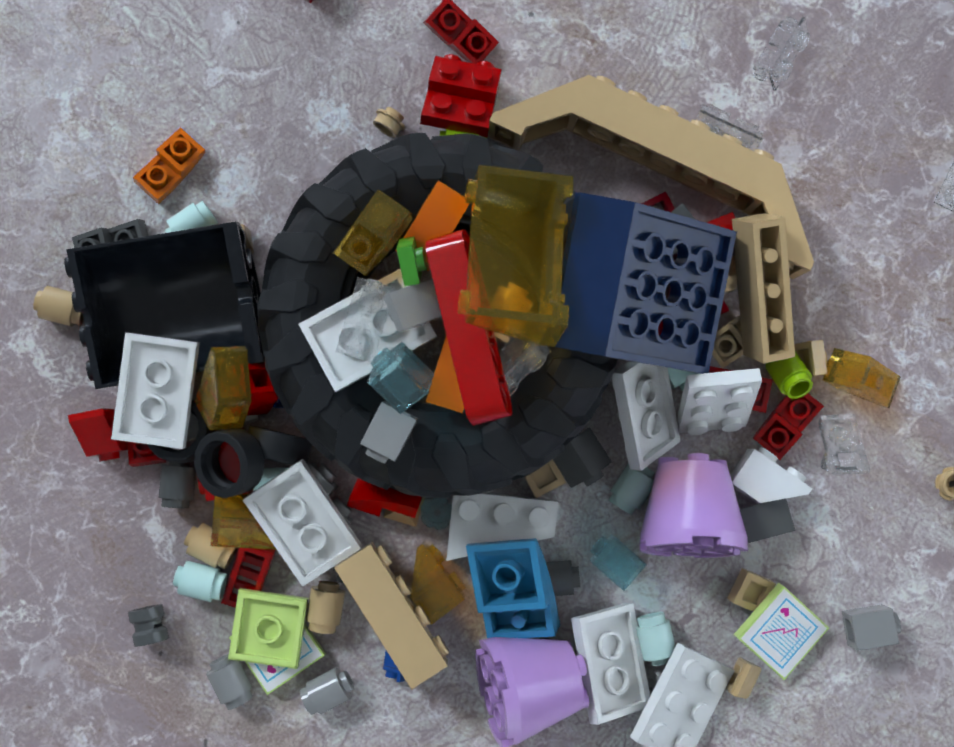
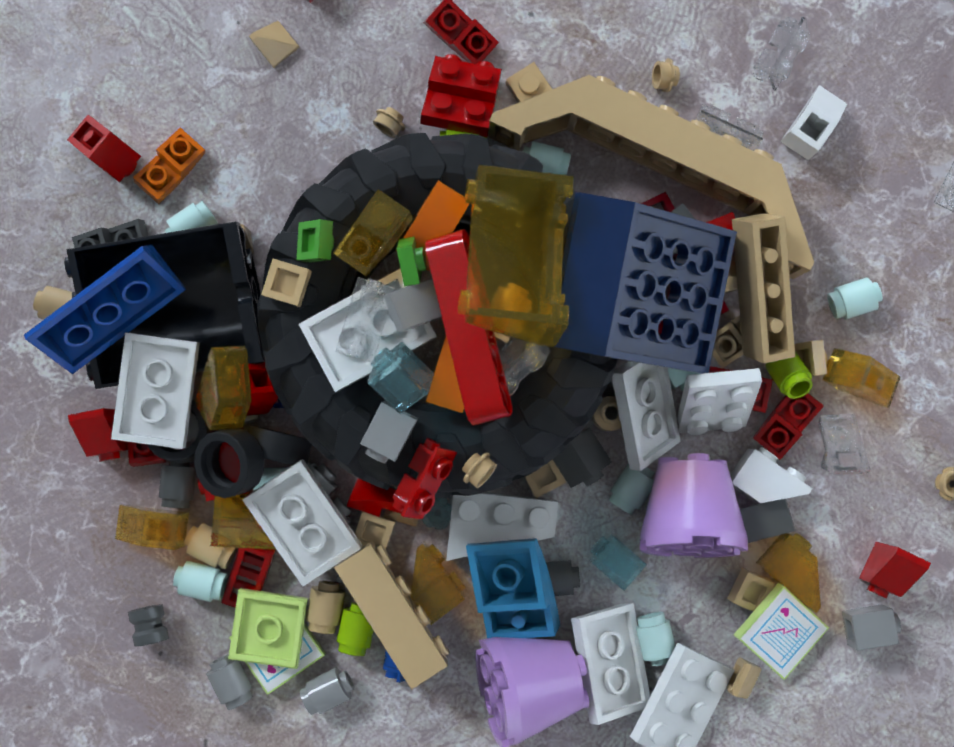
none -> blue slope [24,245,186,374]
none -> red slope [67,114,141,182]
none -> clear yellow slope [115,504,189,550]
none -> tan slope [249,21,299,68]
none -> tan plate [261,258,312,308]
none -> bright green plate [296,219,334,262]
none -> lime brick [336,602,374,656]
none -> tan plate [355,511,396,550]
none -> red hinge [392,438,457,519]
none -> tan plate [462,452,497,488]
none -> tan plate [505,62,552,103]
none -> light aqua brick [523,141,571,180]
none -> tan brick [592,396,622,431]
none -> tan plate [652,58,680,92]
none -> clear yellow slope [756,533,821,613]
none -> white slope [780,85,847,160]
none -> light aqua brick [827,277,883,320]
none -> red slope [859,542,931,599]

